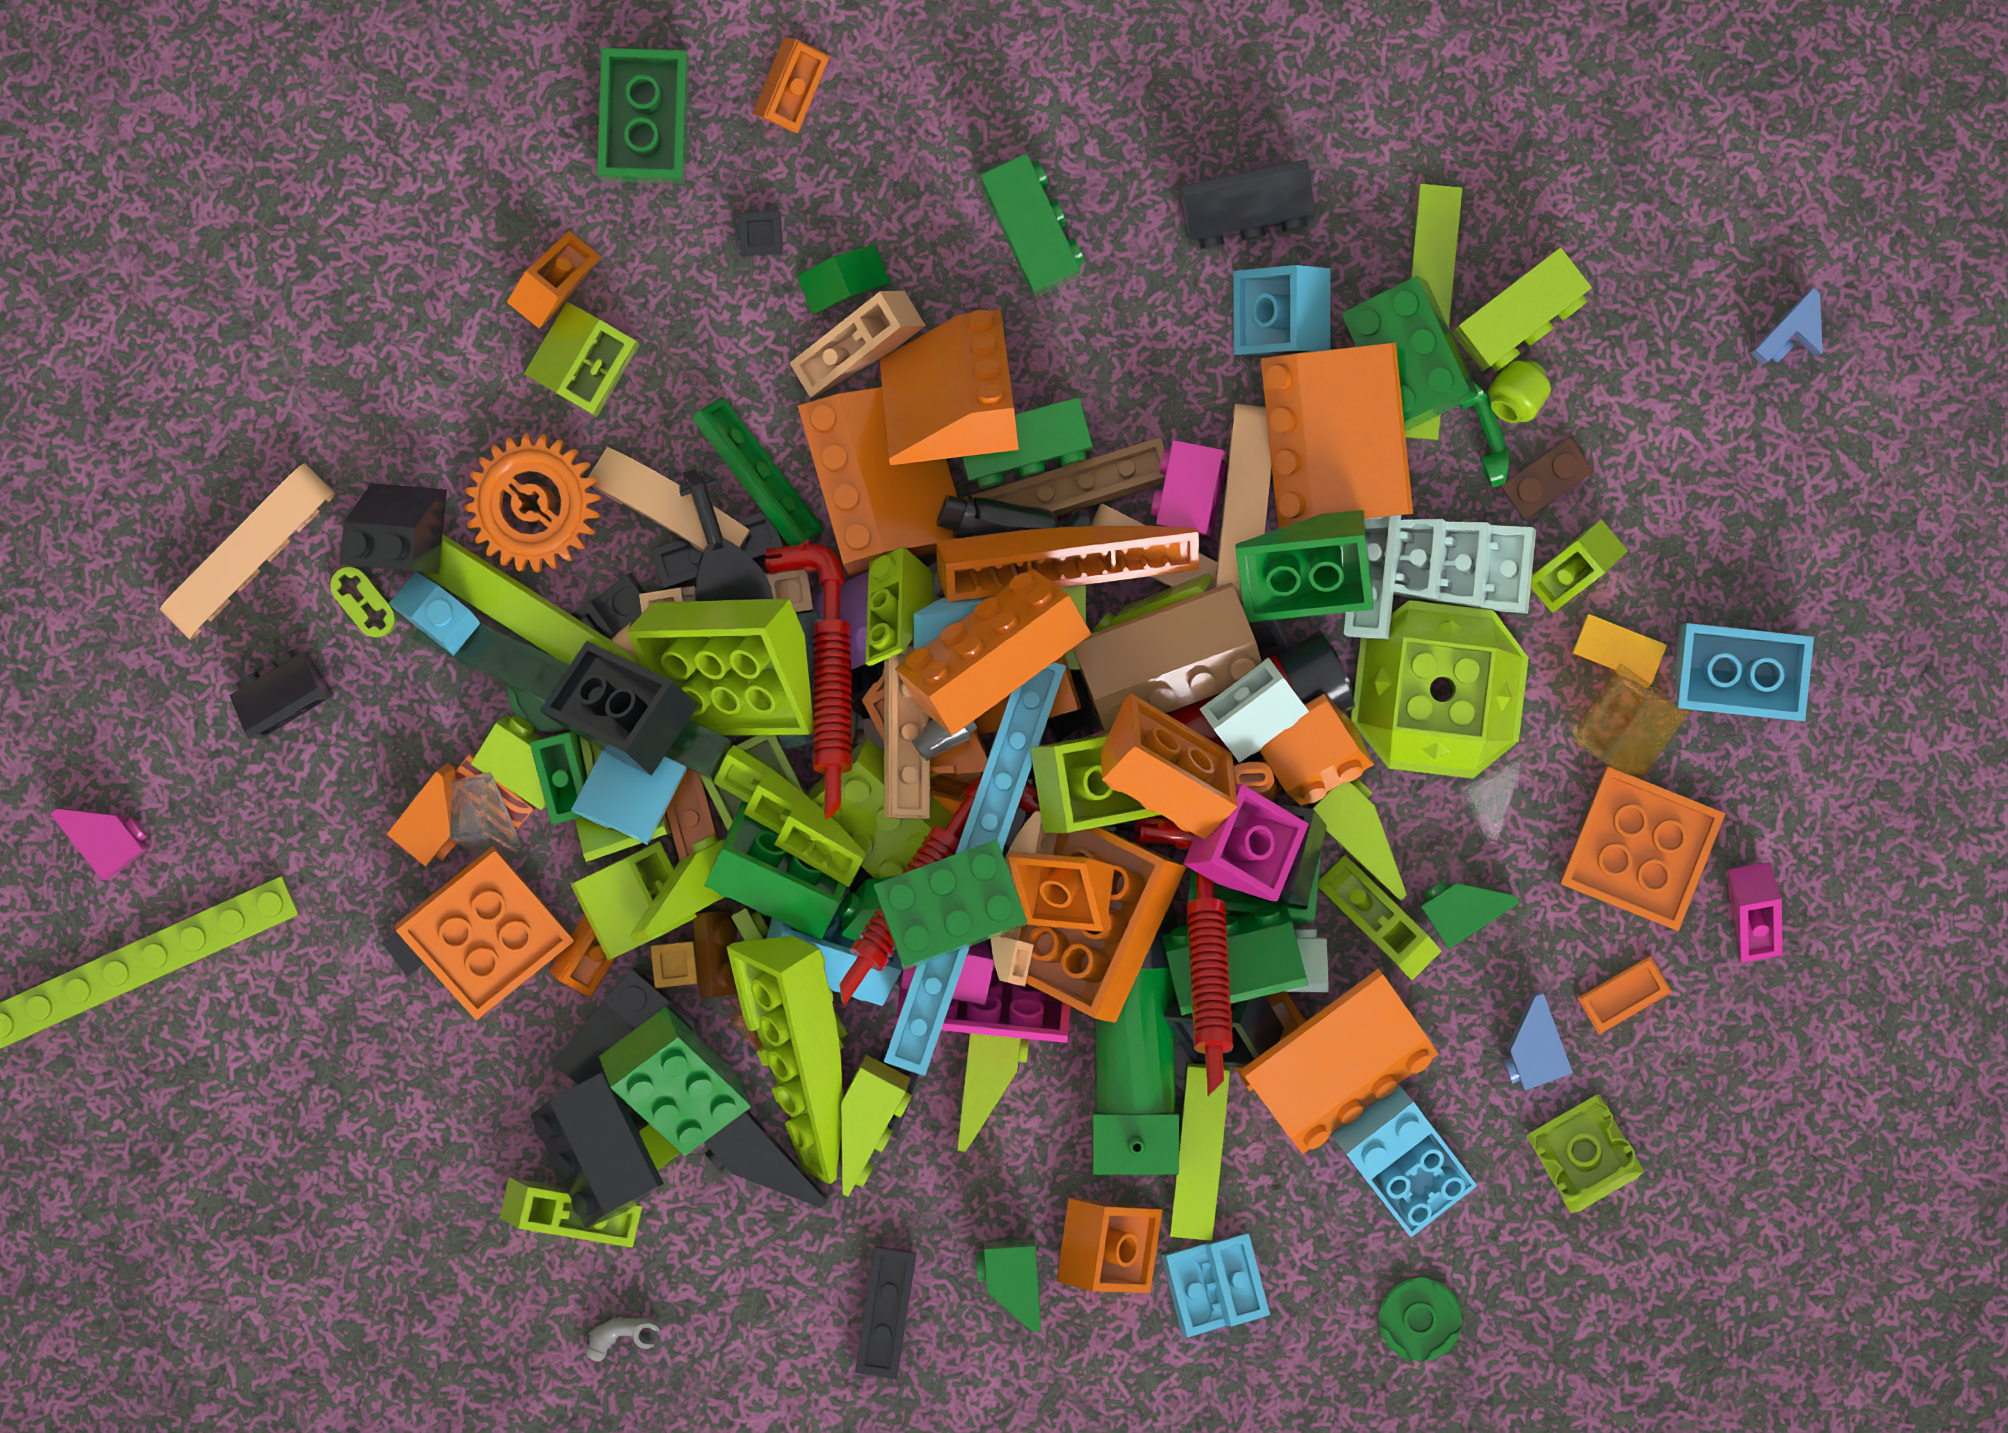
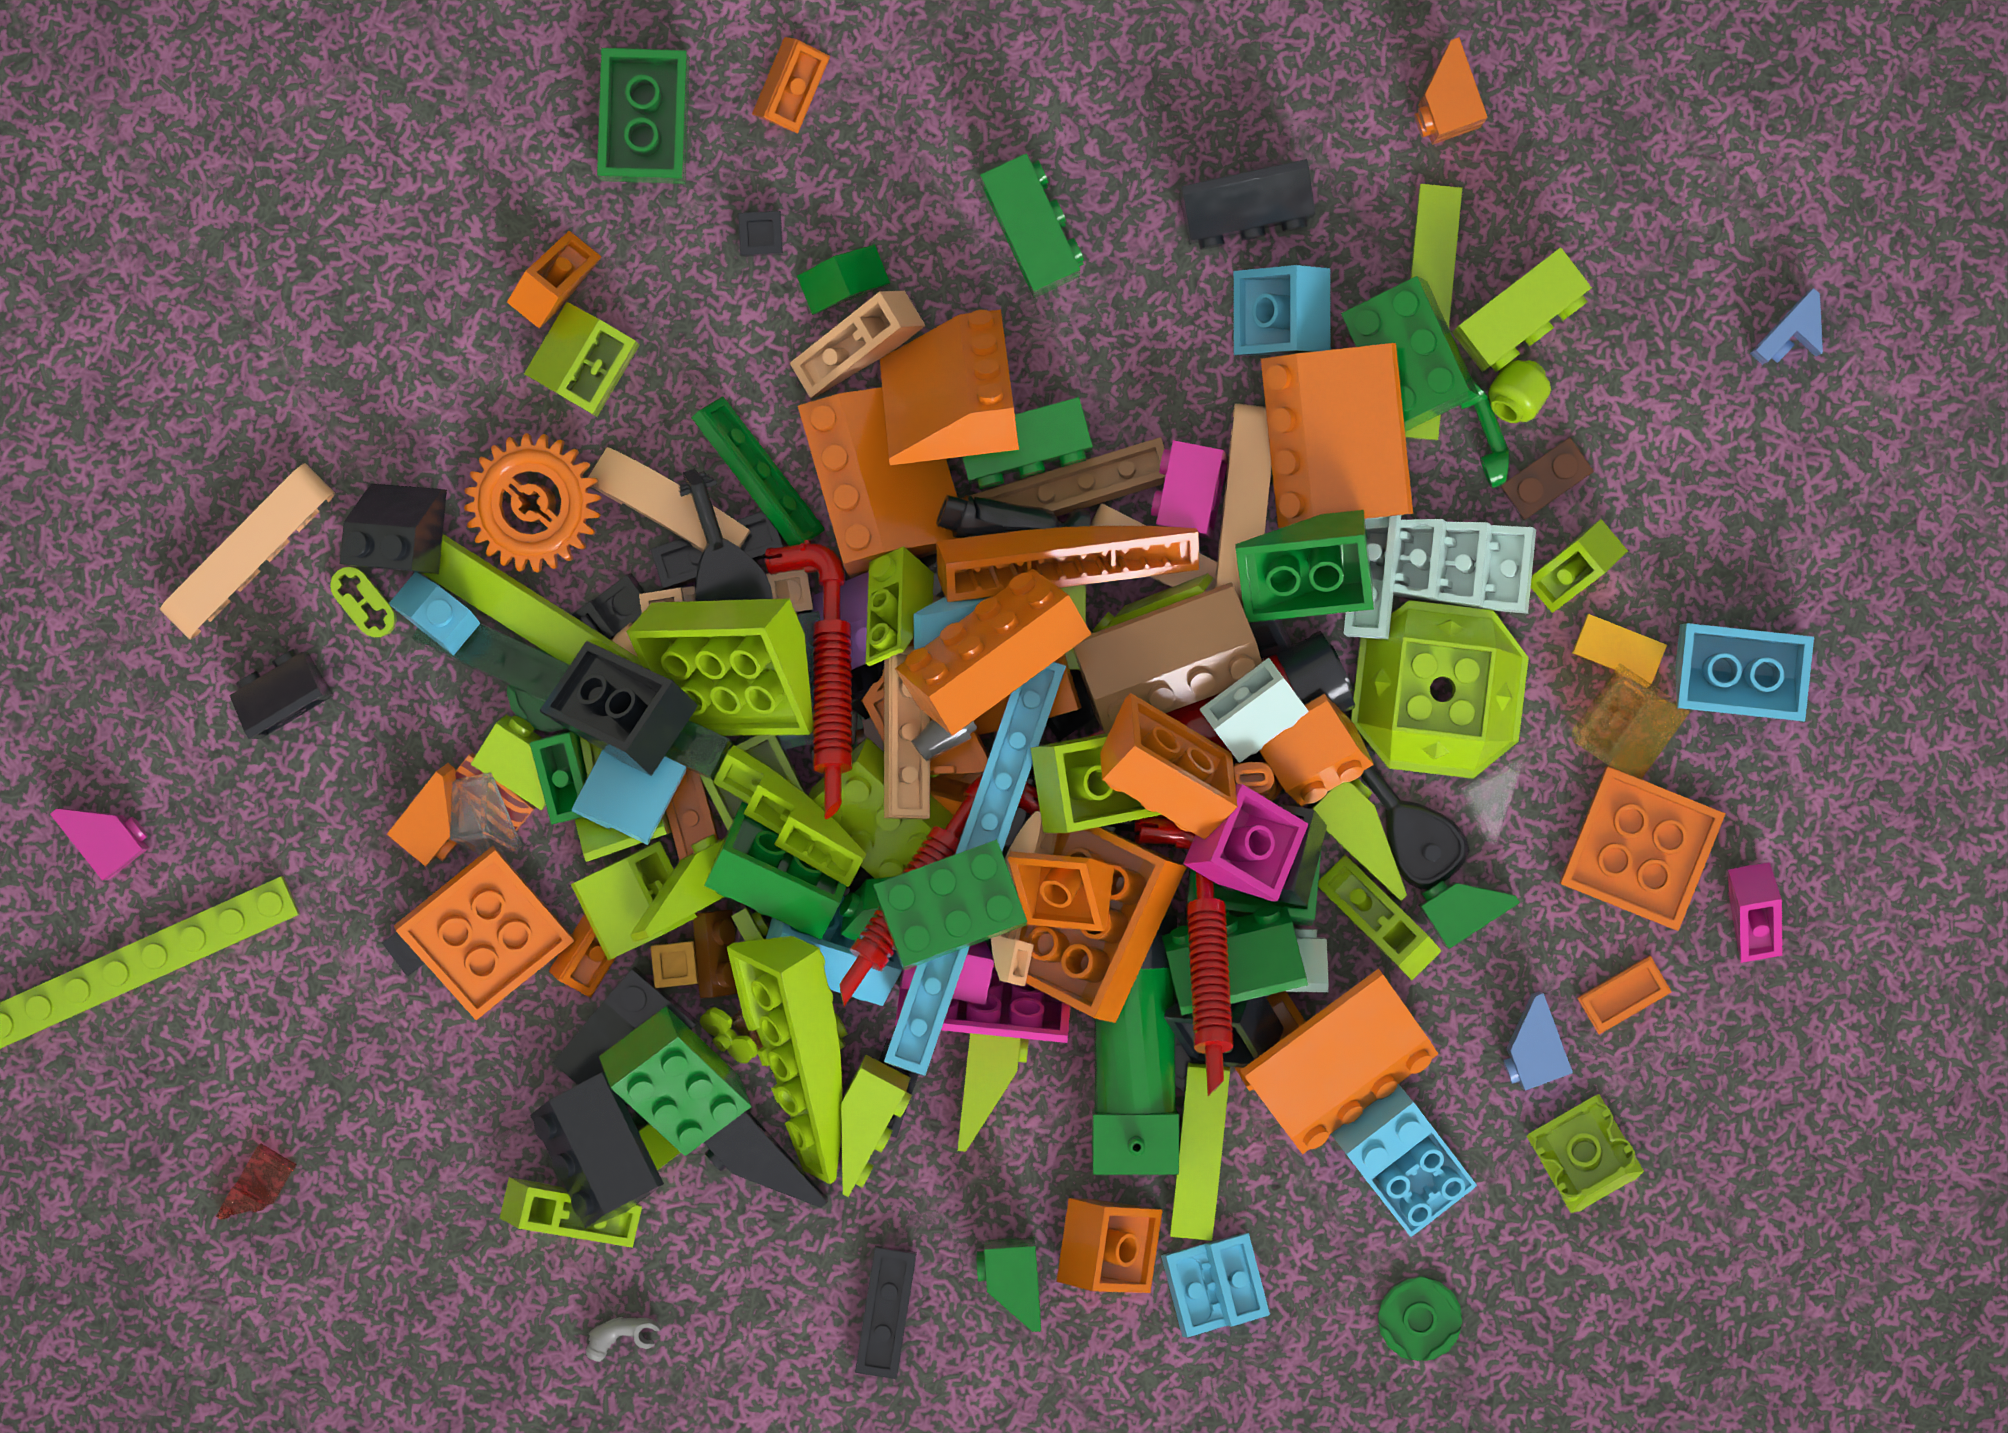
none -> clear red slope [216,1143,297,1220]
none -> lime piece [700,1007,758,1064]
none -> black piece [1361,747,1470,890]
none -> orange slope [1414,37,1488,145]

